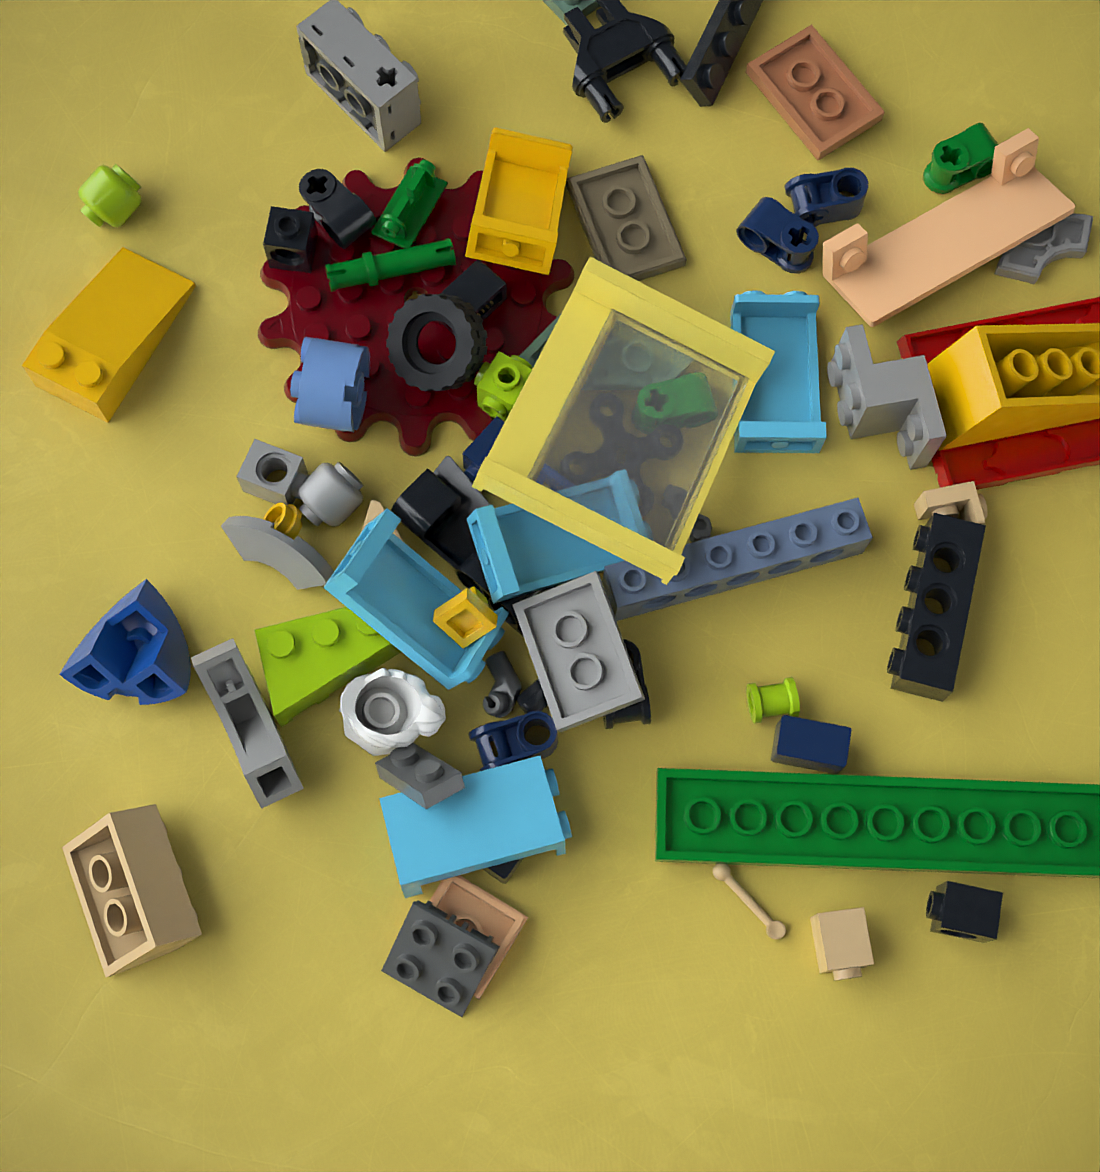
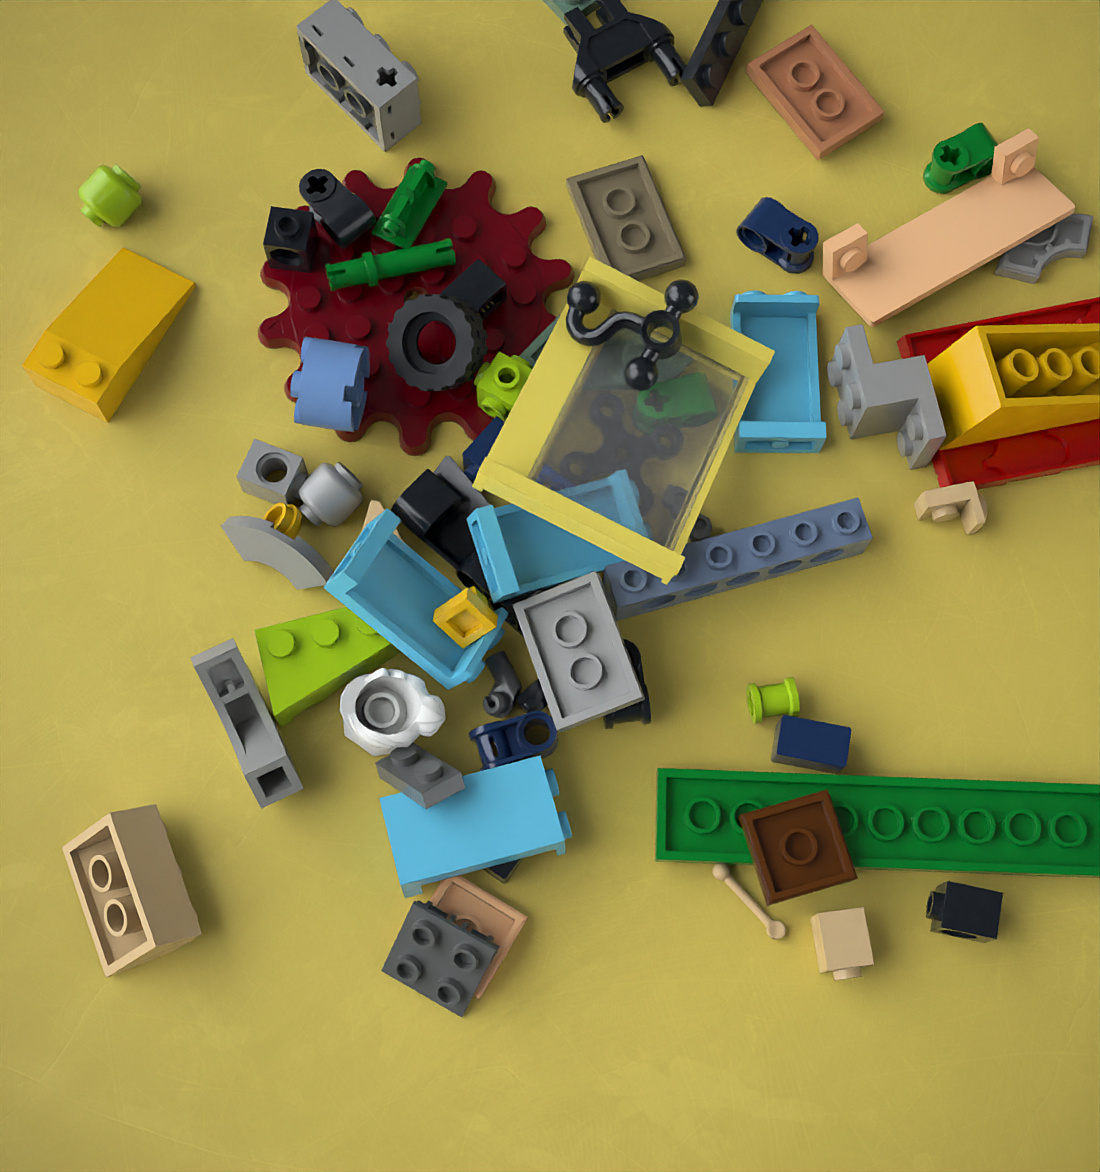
blue brick [59,579,191,705] -> none
yellow panel [465,127,573,275] -> none
dark blue piece [784,168,868,227] -> none
black brick [887,513,986,702] -> none
none -> black piece [565,279,699,391]
none -> reddish brown tile [738,789,858,906]

